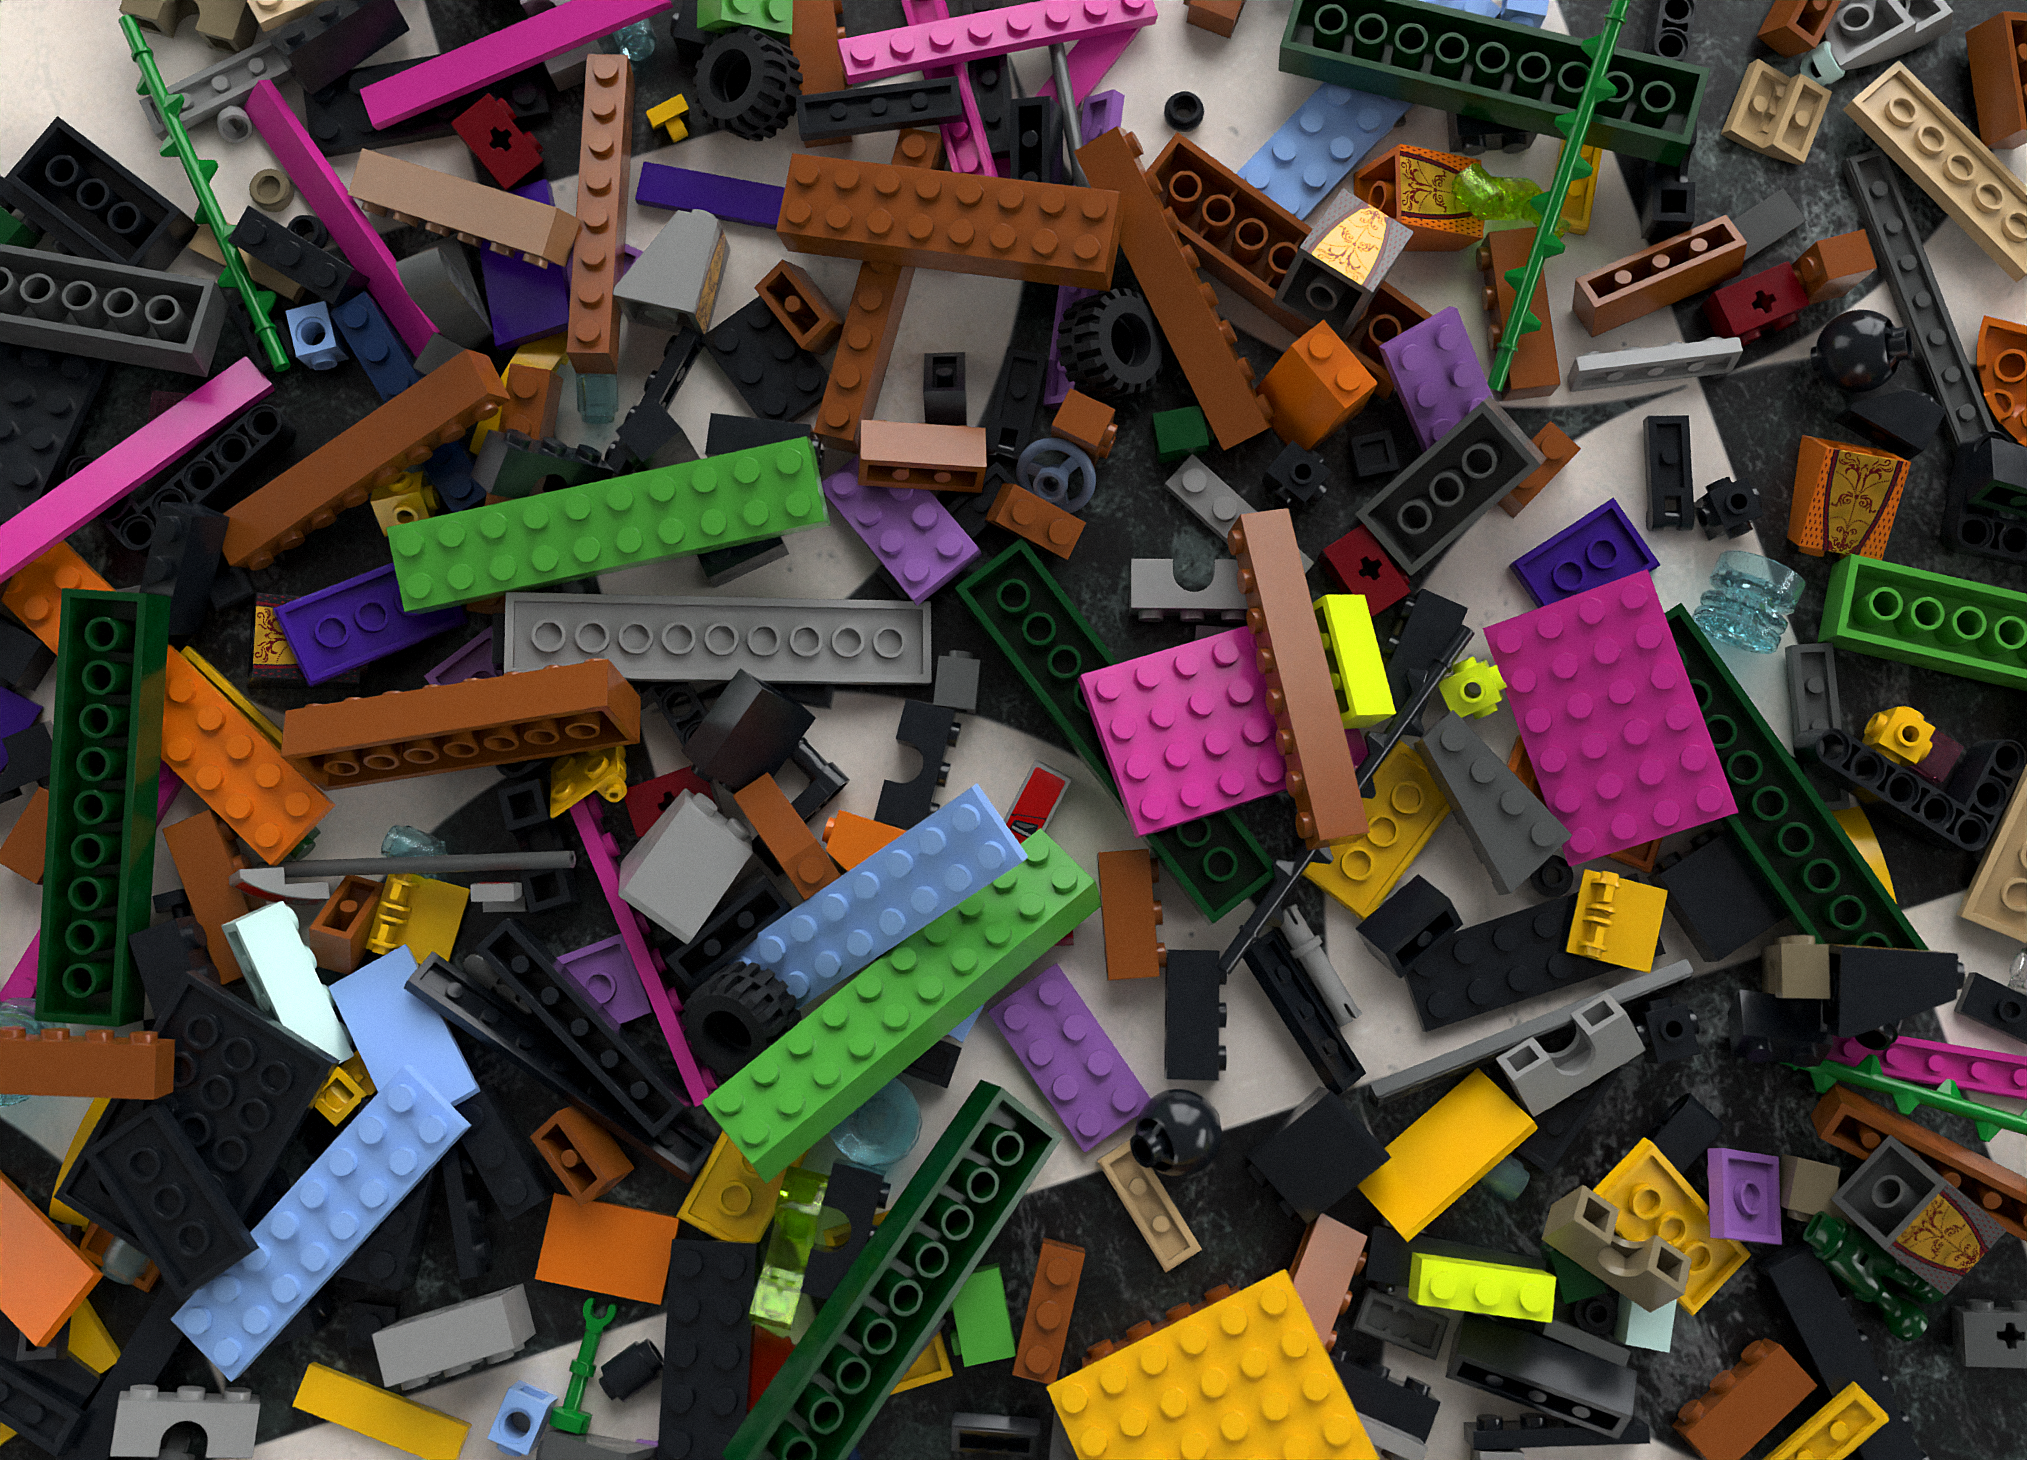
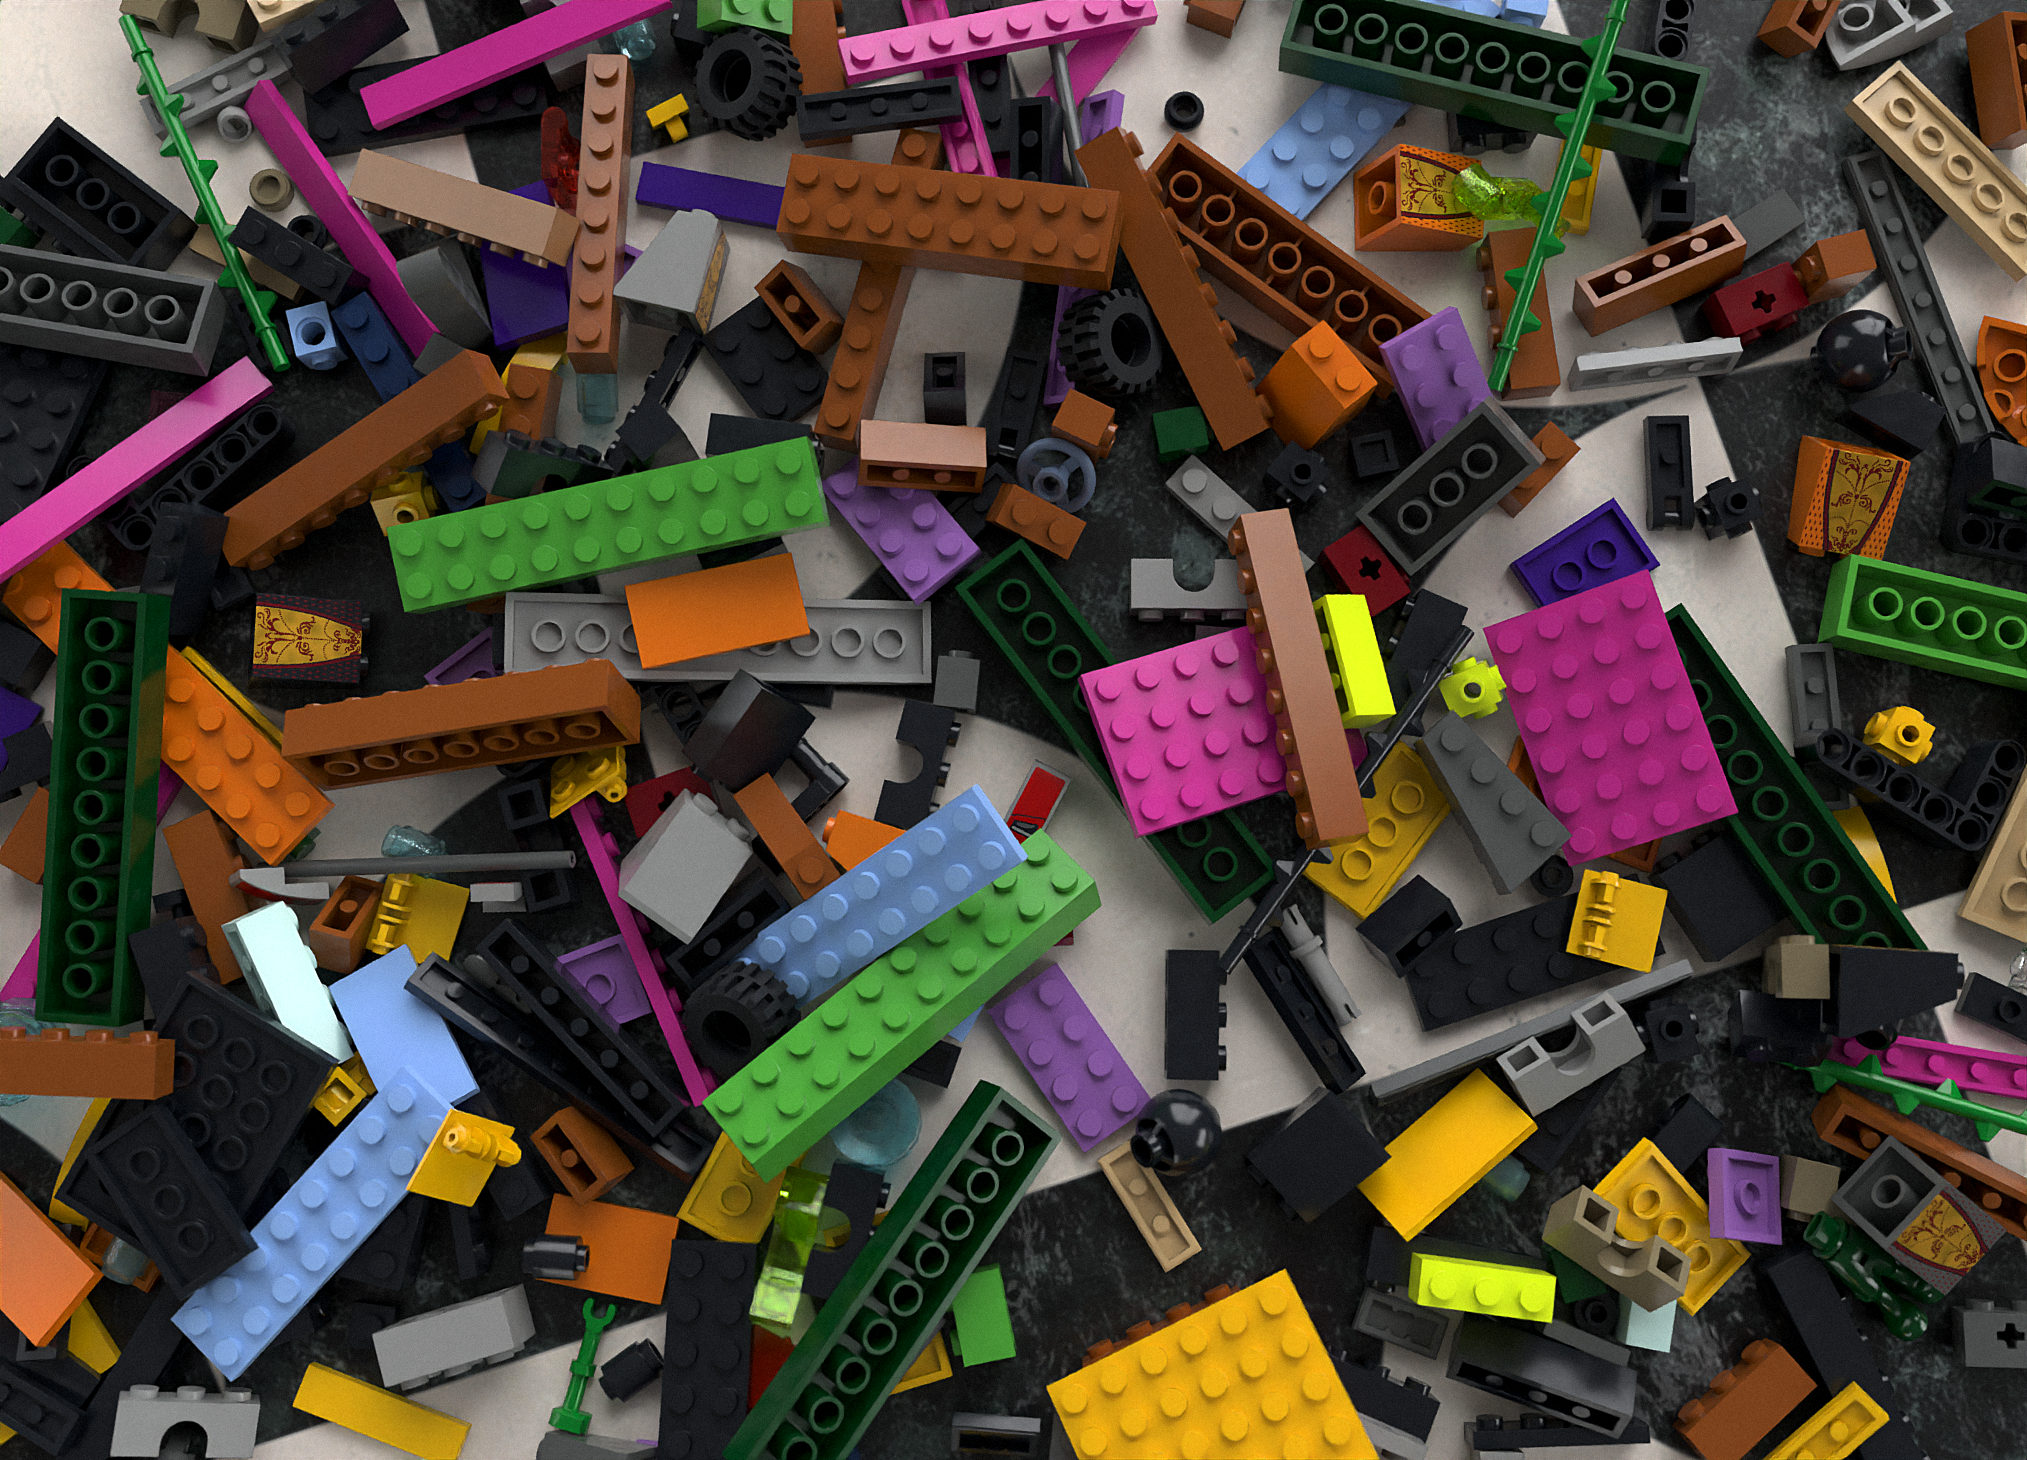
dark purple tile [272,562,468,688] -> none
dark red brick [451,93,544,192] -> none
light blue brick [487,1380,558,1457] -> none
dark orange brick [1012,1237,1085,1384] -> none
dark orange brick [1097,849,1166,981] -> none
dark grey slope [1272,189,1414,343] -> none
brick [1288,1213,1368,1354] -> none
clear light blue wheel [1692,550,1806,654] -> none
tan slope [1721,59,1832,165] -> none
light aqua tile [1800,41,1845,86] -> none
clear pink tile [1910,729,1964,783] -> none
none -> yellow hinge [406,1108,521,1207]
none -> black brick [522,1234,590,1281]
none -> clear red plate [541,107,581,210]
none -> orange tile [624,552,810,671]

